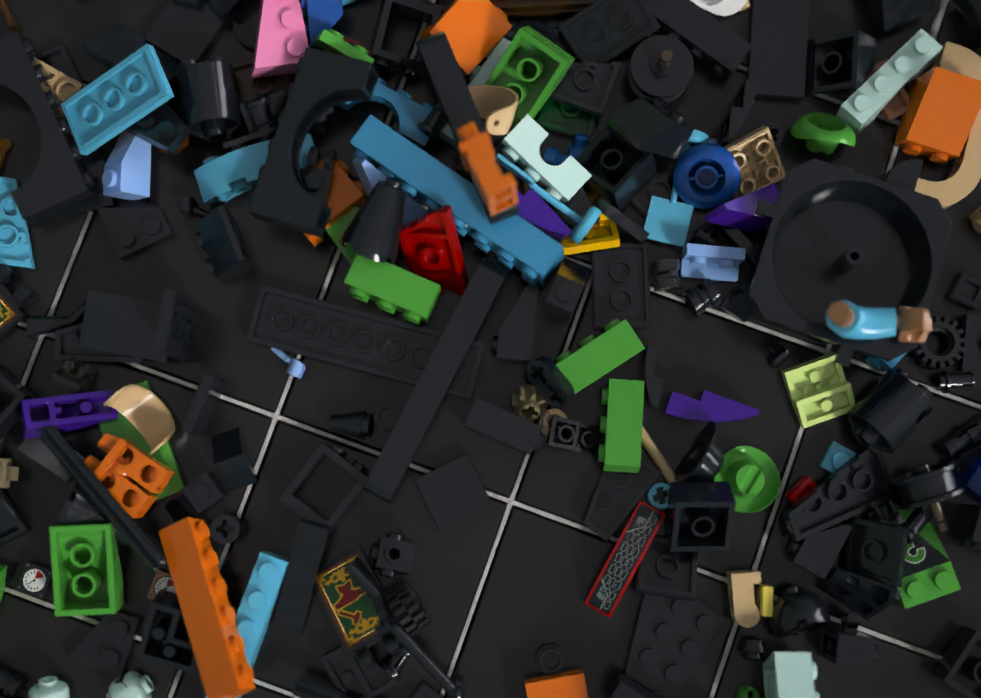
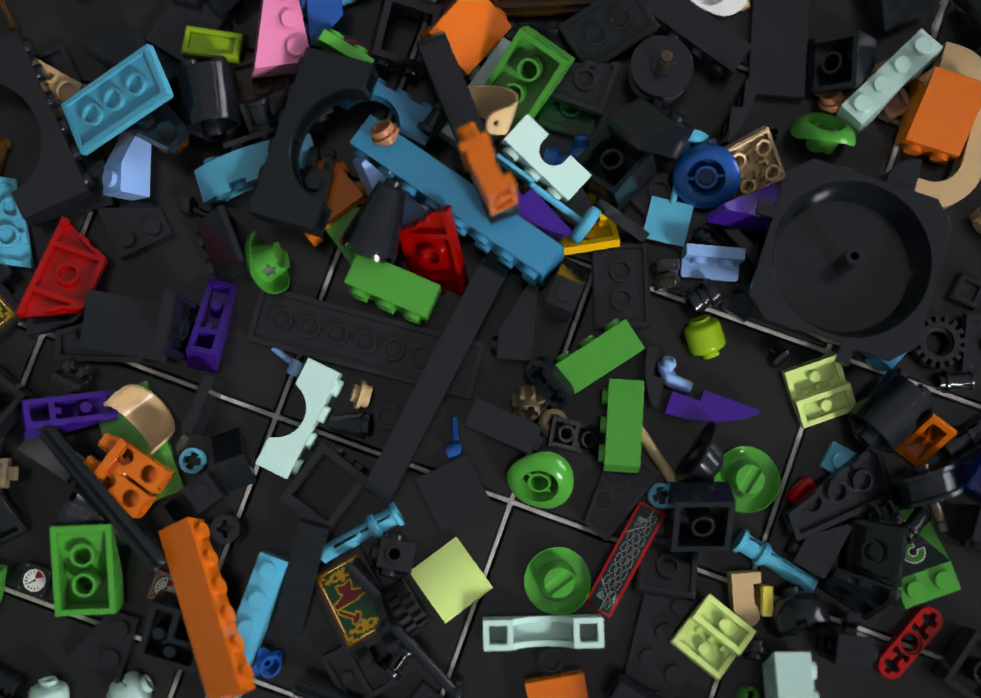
piece [826,300,932,343] -> none
none -> red wing [15,216,108,318]
none -> medium azure bush [179,448,207,474]
none -> lime tile [181,25,244,64]
none -> dark purple slope [186,278,238,373]
none -> bright green hat [244,230,290,294]
none -> blue plate [251,647,283,678]
none -> light aqua arch [255,358,344,479]
none -> medium azure pin [322,501,405,564]
none -> tan plate [350,380,373,409]
none -> nougat plate [370,119,400,147]
none -> yellowish green slope [411,537,493,623]
none -> blue hand [444,417,462,459]
none -> light aqua arch [483,614,604,651]
none -> bright green hat [506,451,574,508]
none -> bright green hat [524,547,591,615]
none -> light blue arm [657,356,693,395]
none -> yellowish green slope [669,594,757,680]
none -> lime head [684,314,726,360]
none -> medium azure pin [731,528,818,592]
none -> nougat plate [818,90,847,113]
none -> red beam [874,606,943,679]
none -> orange slope [895,413,957,466]

